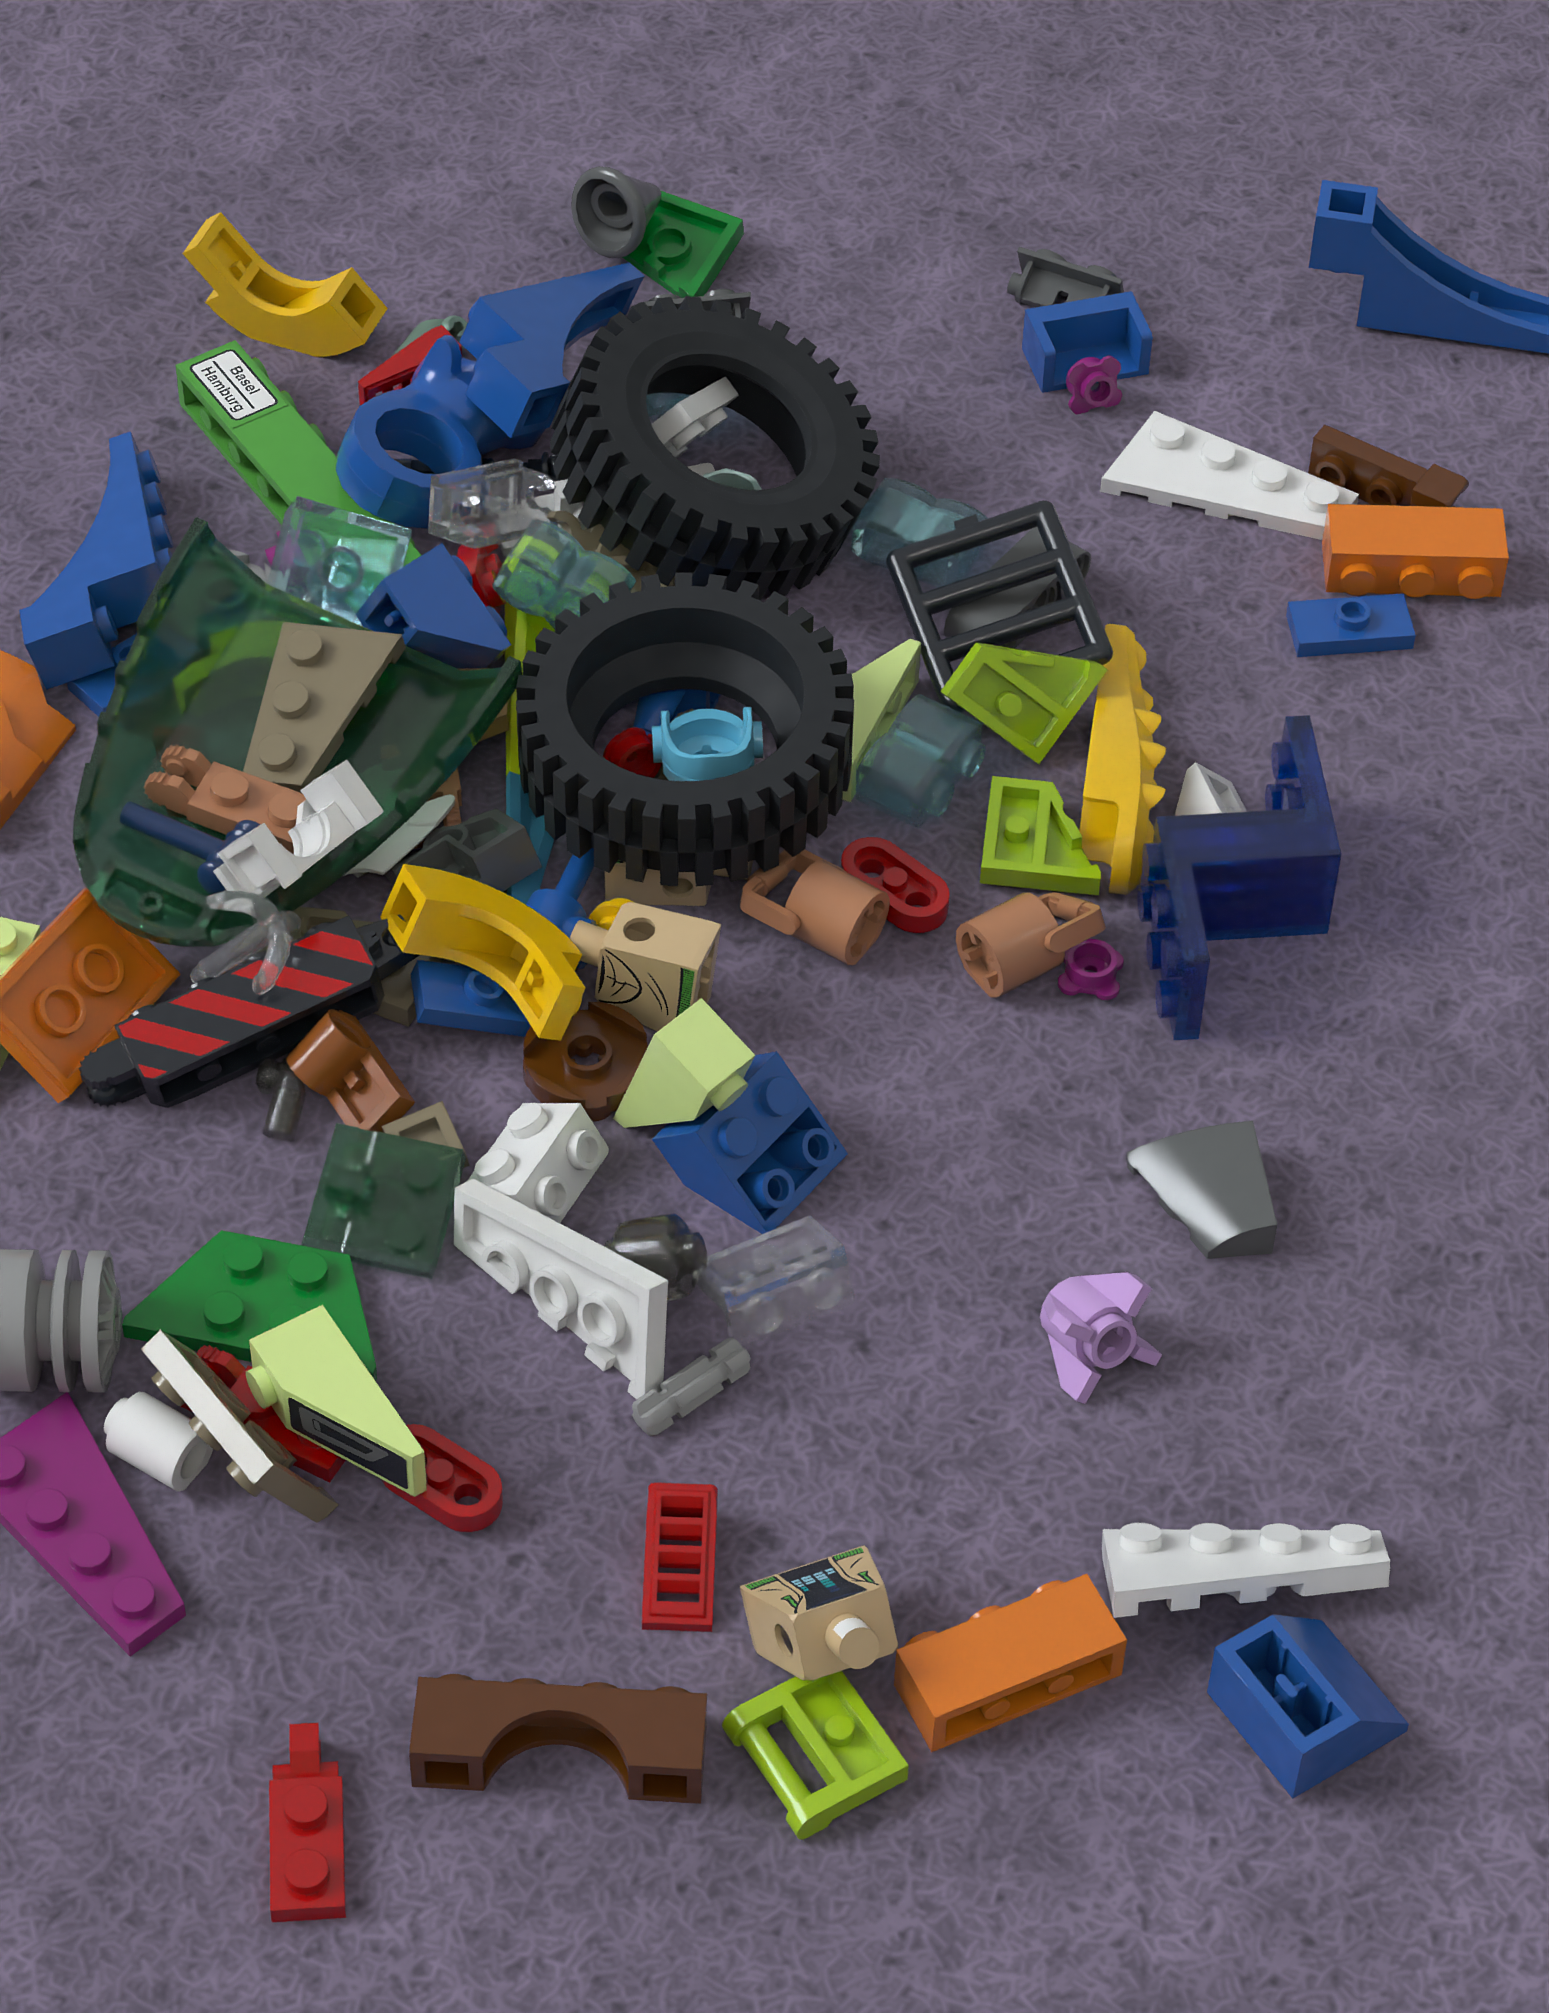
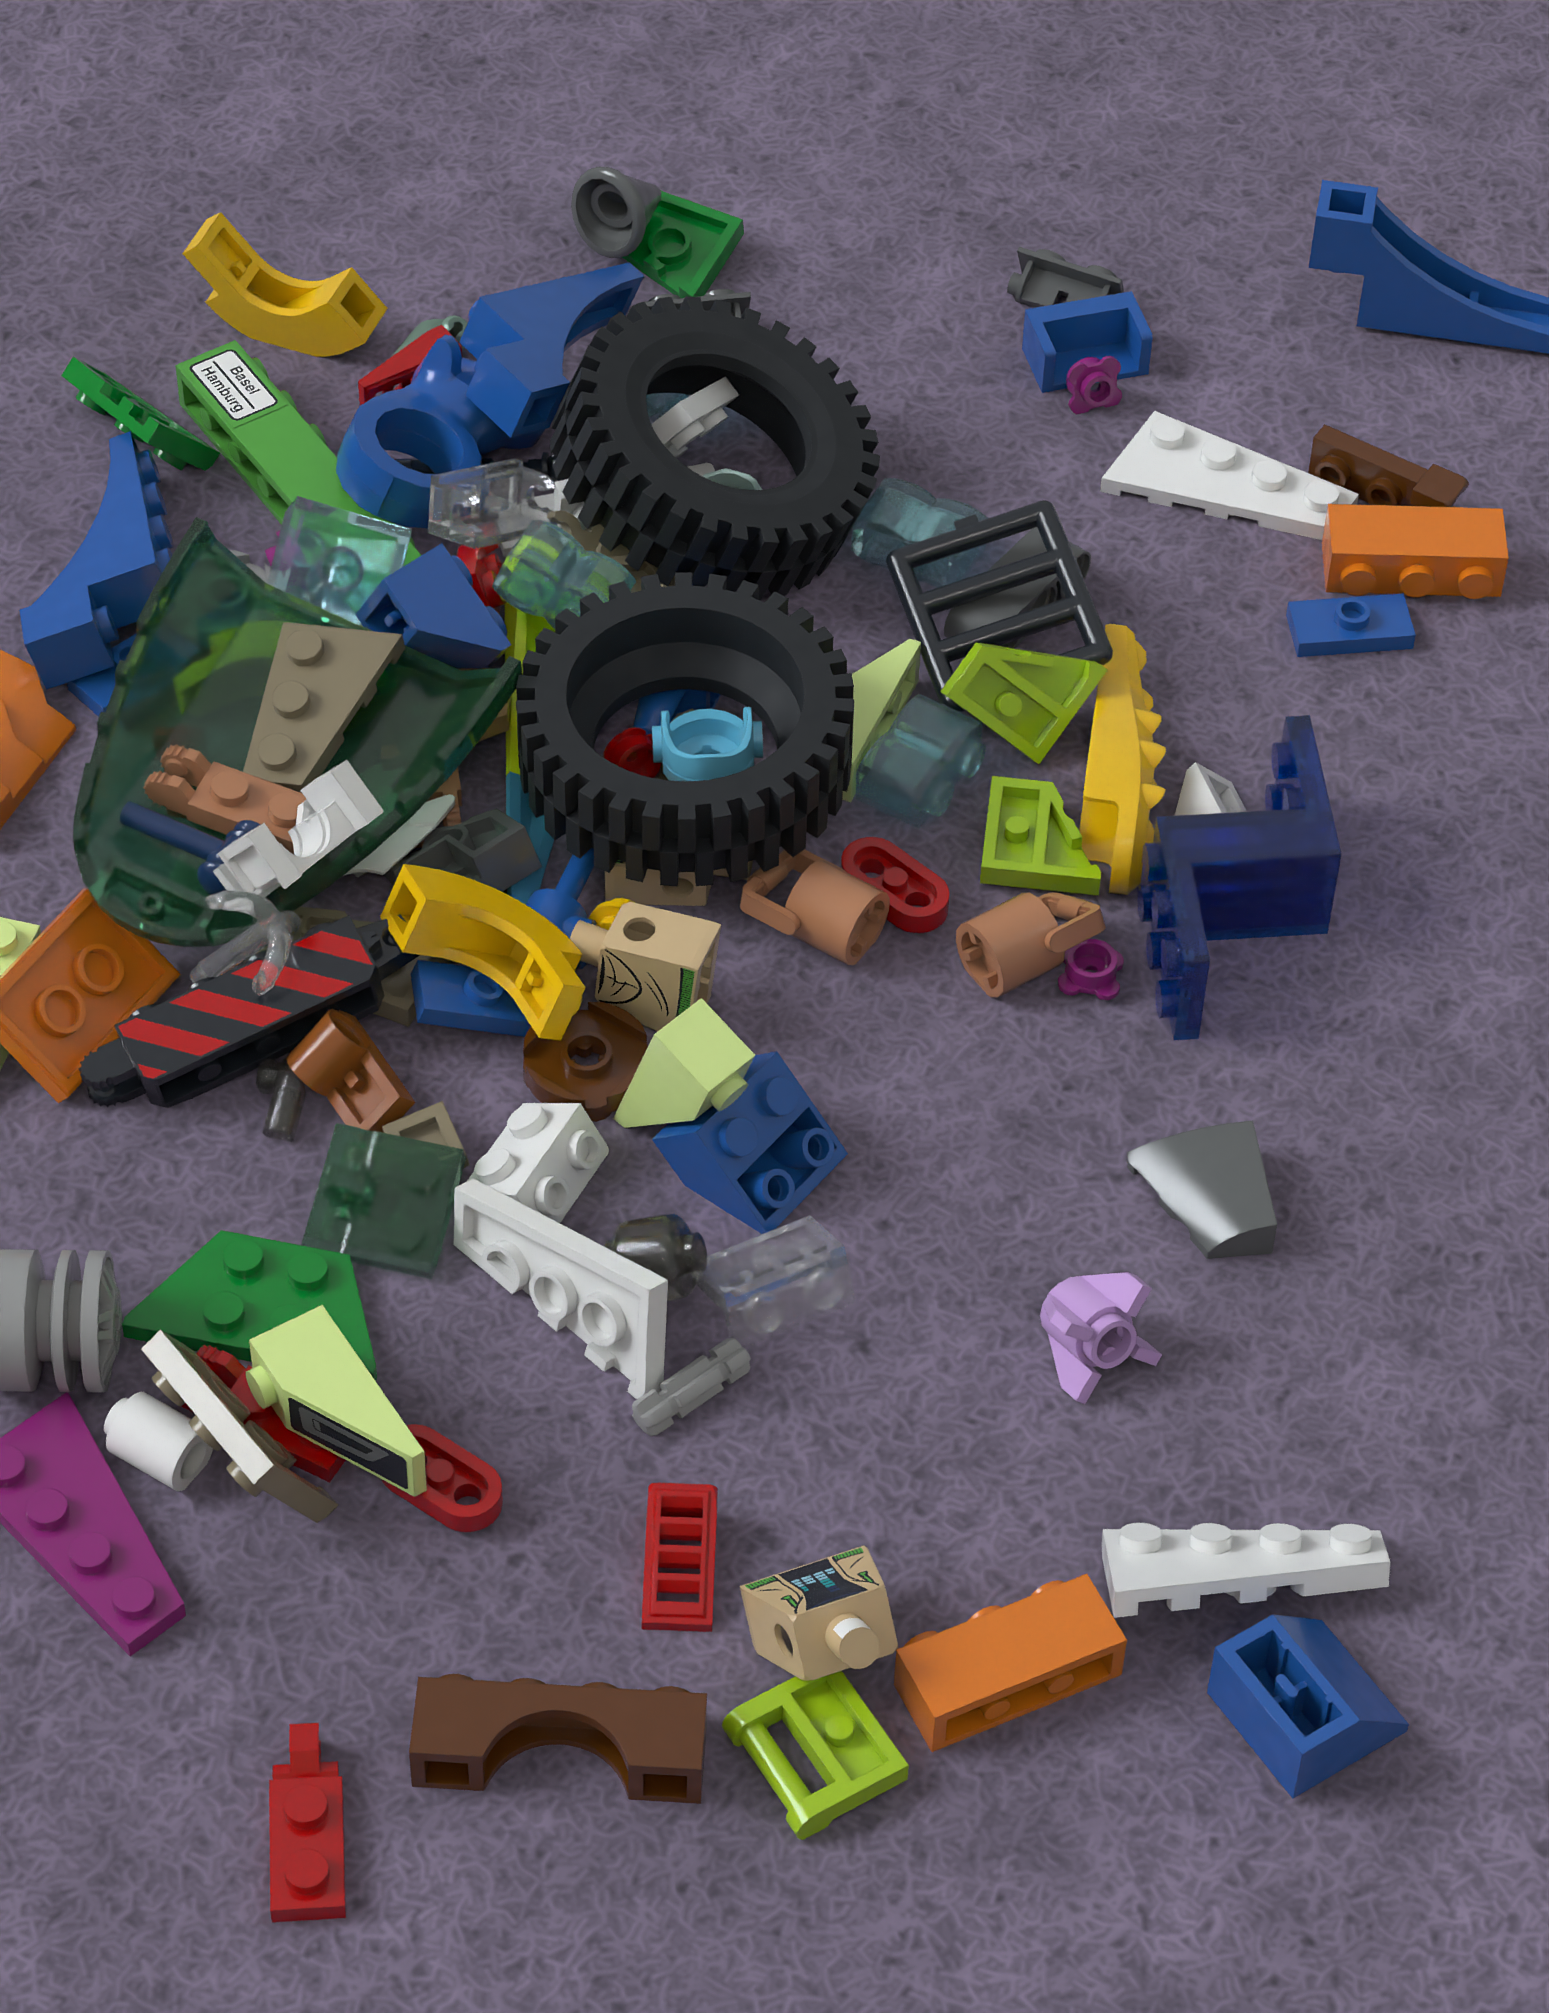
none -> green wing [61,357,220,471]

